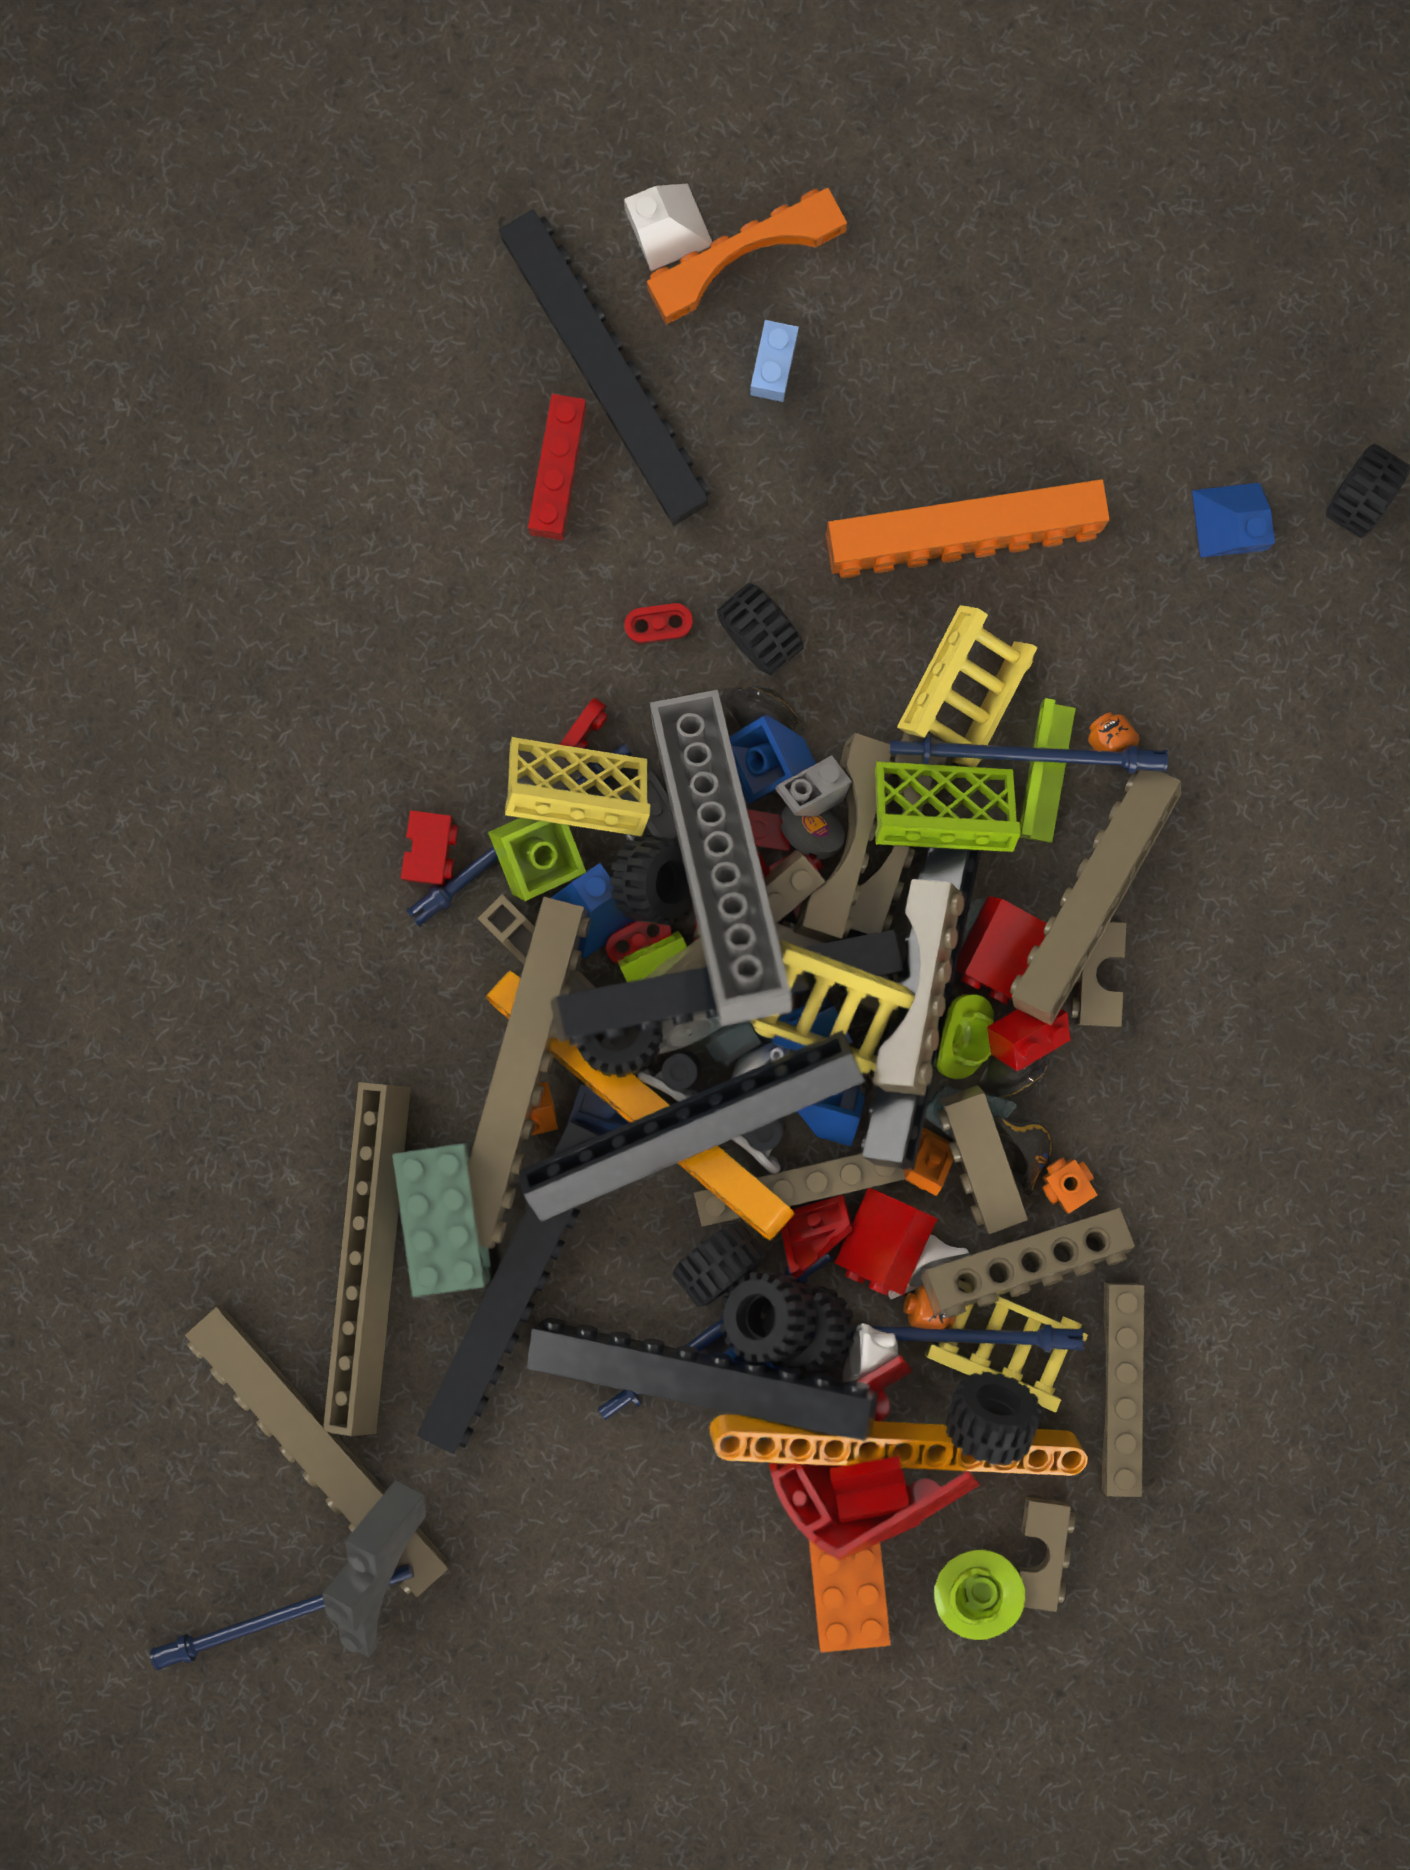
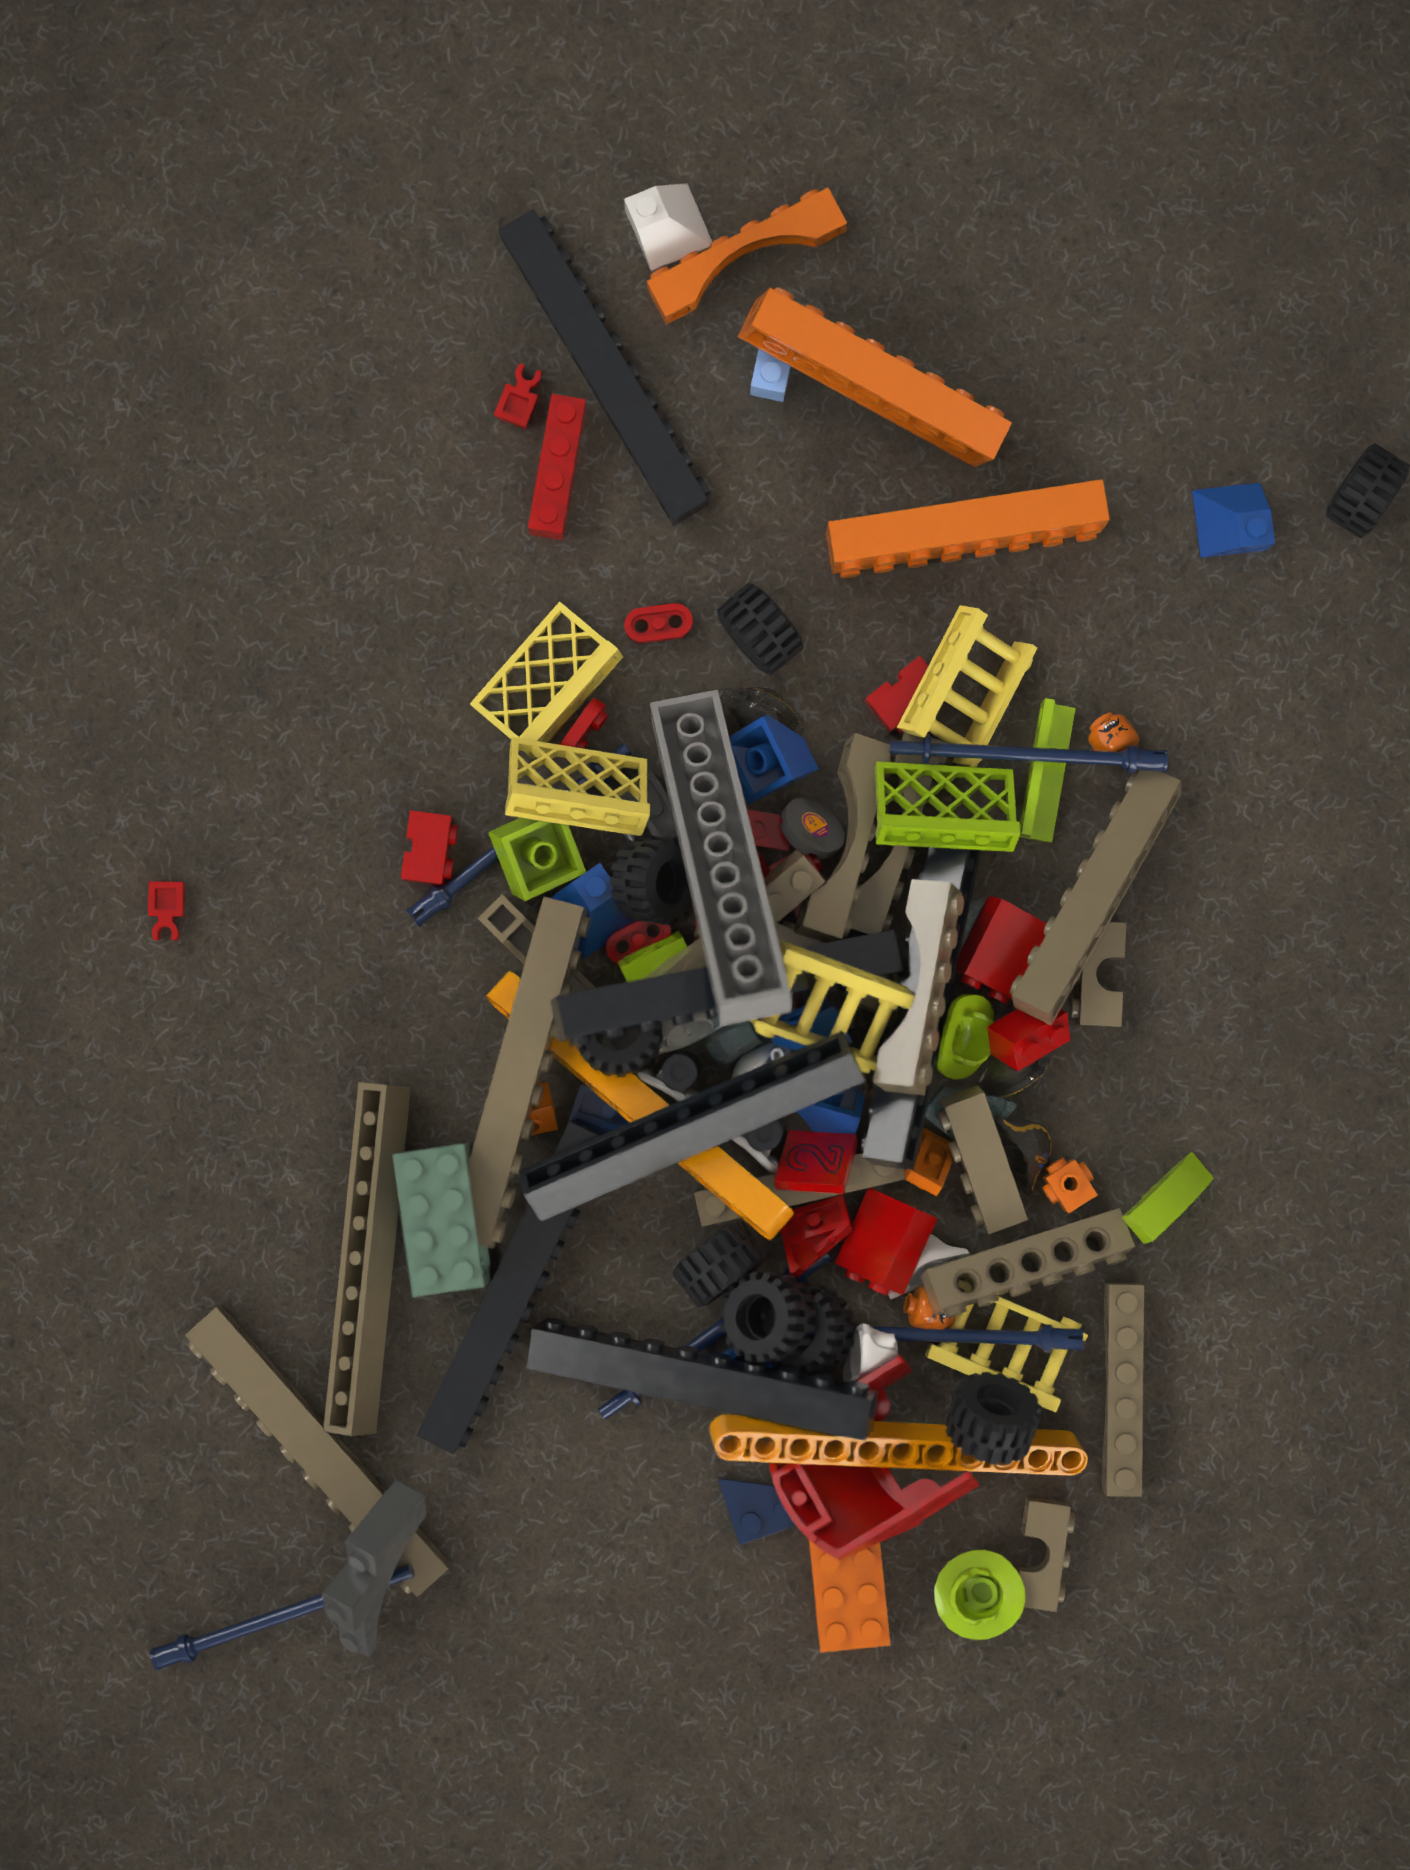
light grey slope [775,755,852,817] -> none
red panel [830,1456,909,1522] -> none
none -> red plate [148,881,186,941]
none -> light yellow fence [470,601,623,760]
none -> red plate [494,364,542,430]
none -> dark blue wing [718,1478,796,1545]
none -> orange brick [737,288,1012,467]
none -> red tile [774,1130,858,1194]
none -> red brick [864,656,928,734]
none -> lime slope [1121,1152,1214,1244]

